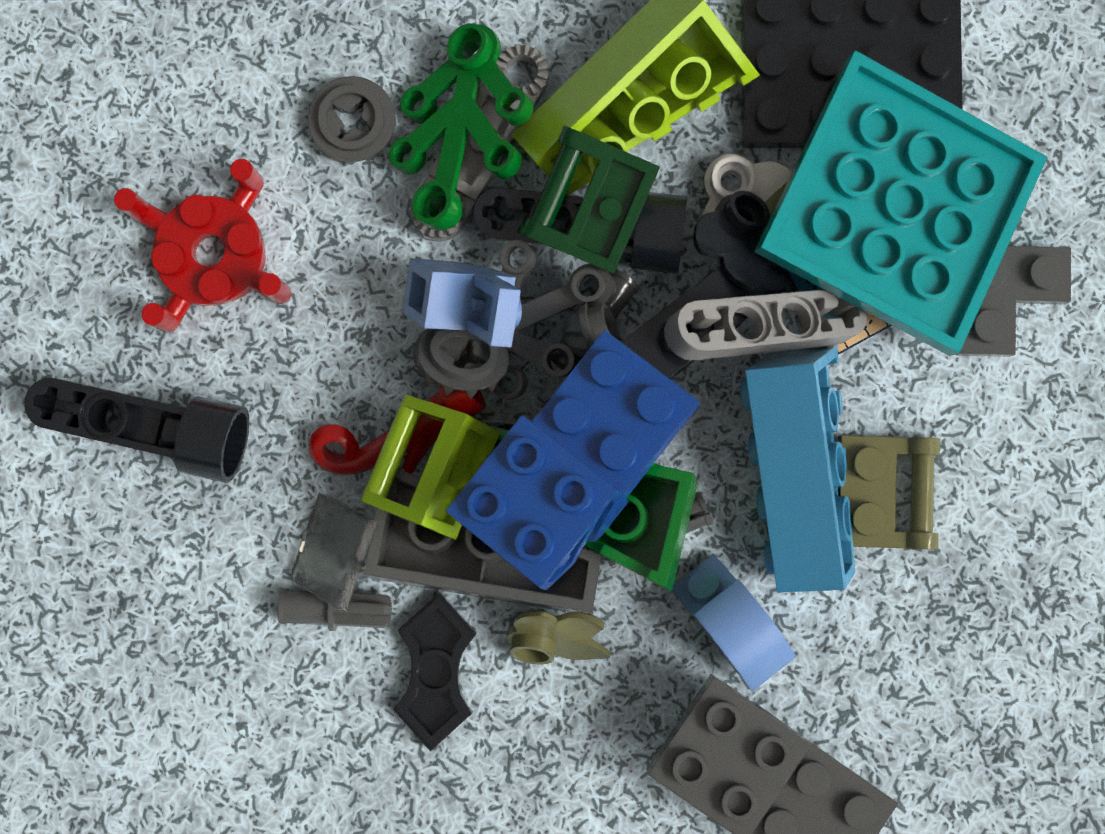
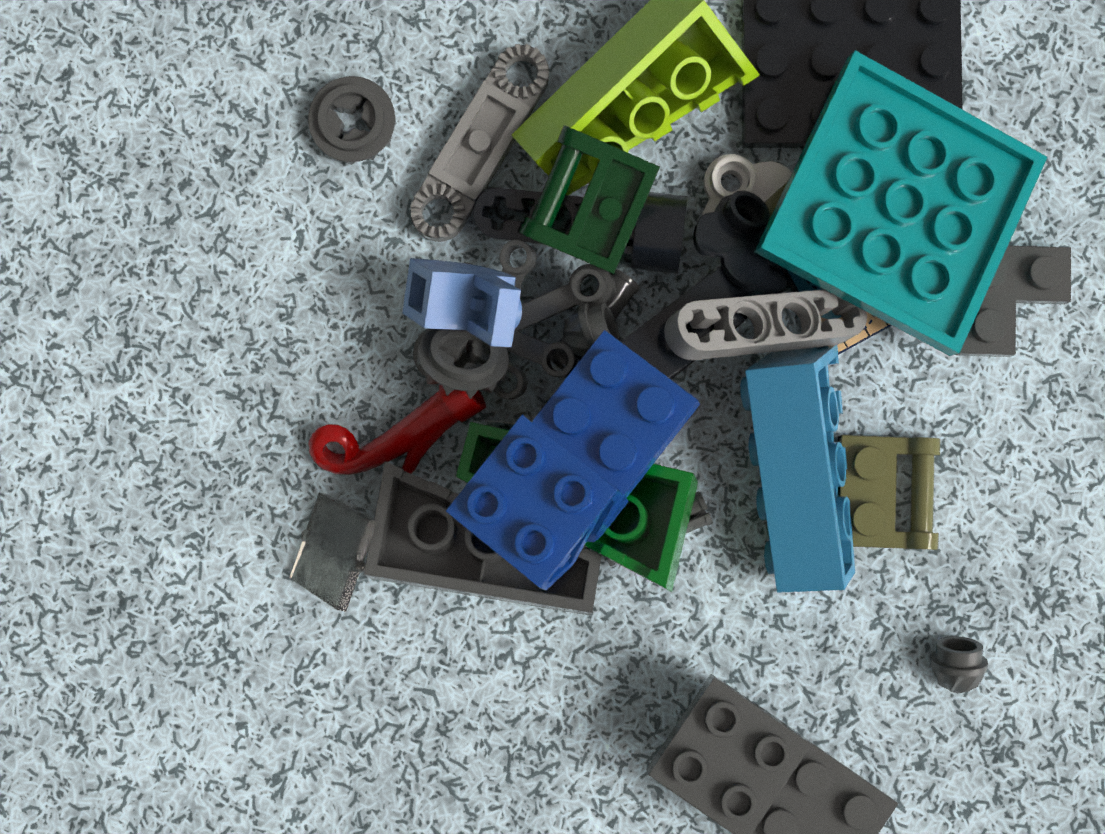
black beam [24,378,250,483] -> none
red plate [114,159,291,333] -> none
dark grey axle [278,586,392,631] -> none
lime tile [360,394,500,540] -> none
green plant [388,23,534,231] -> none
black tile [393,592,477,751] -> none
olive plate [506,610,610,665] -> none
medium blue brick [672,553,796,692] -> none
none -> dark grey plate [930,636,988,693]

